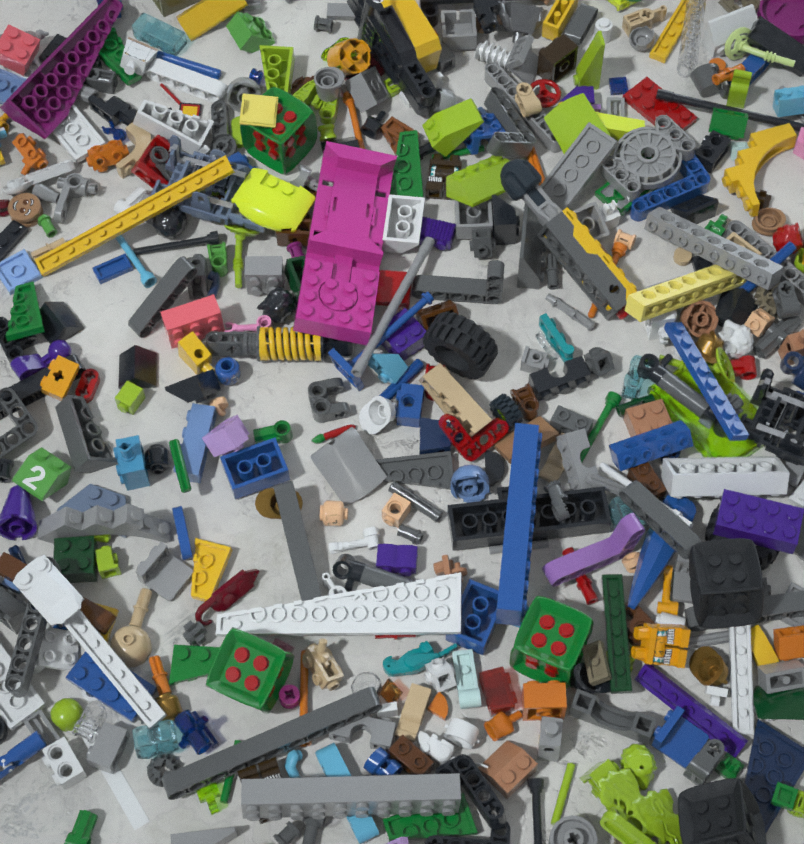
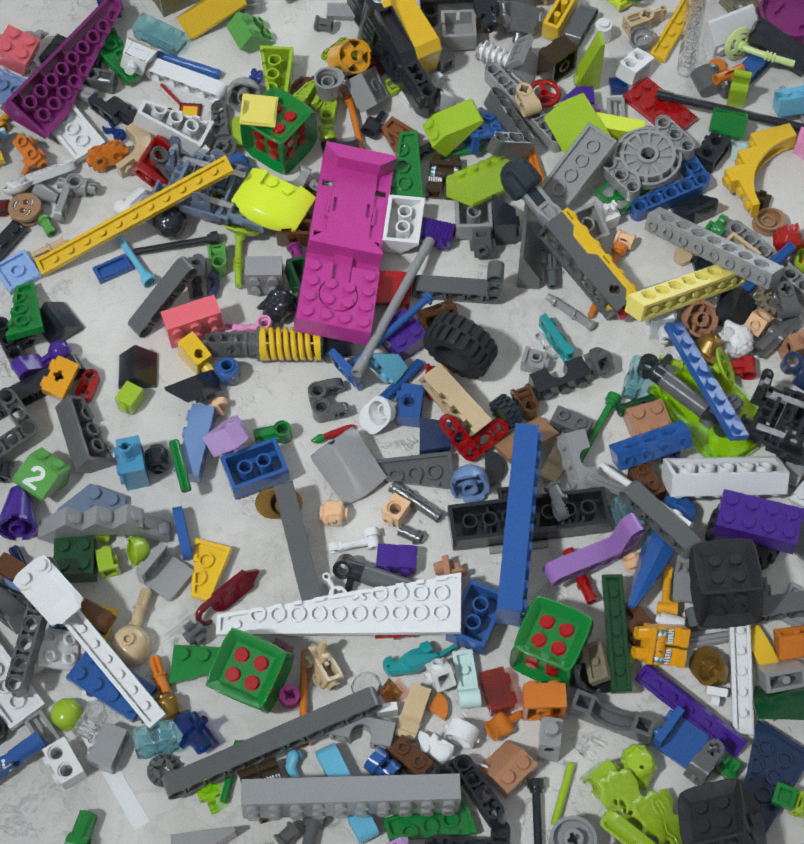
none -> lime hair [126,536,150,566]
none -> white brick [615,47,654,86]

